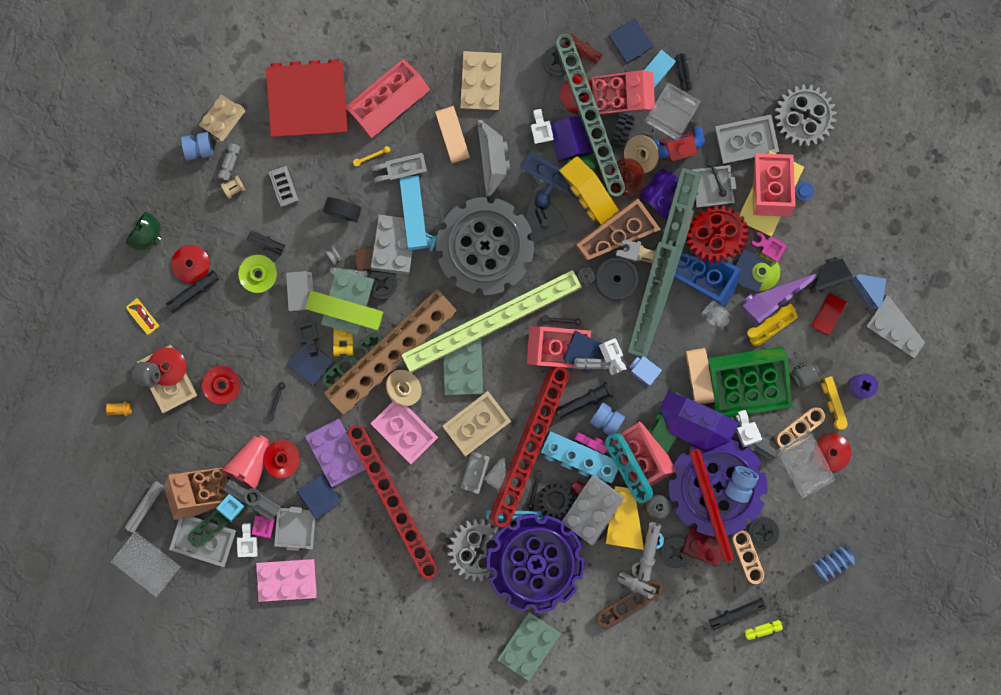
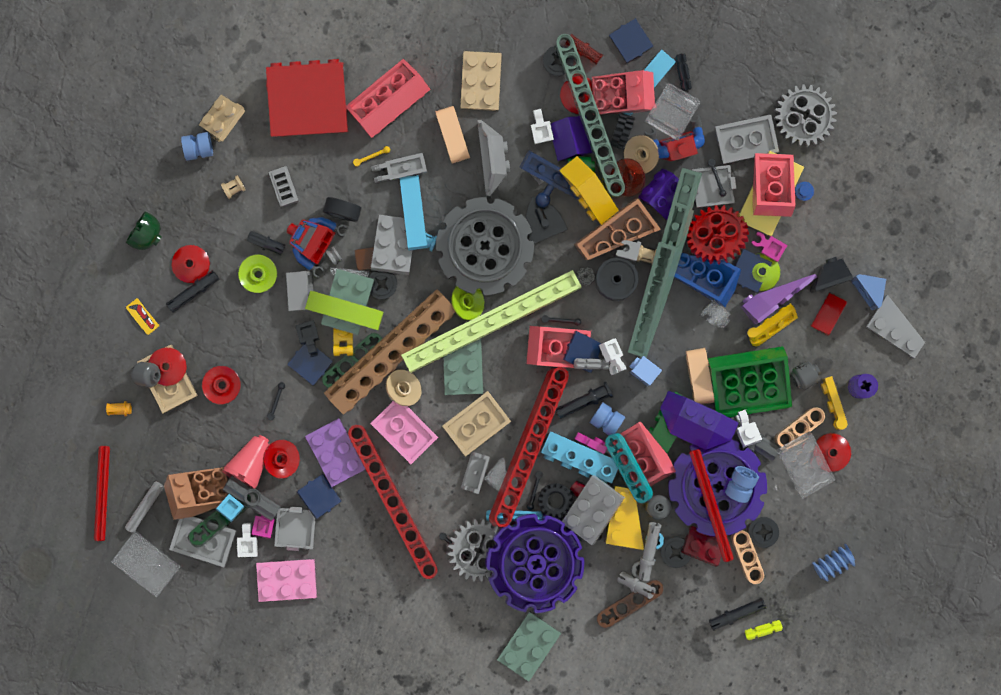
light grey axle [218,143,240,181] -> none
none -> red axle [94,446,110,541]
none -> torso [287,217,348,278]
none -> lime dish [451,286,484,320]

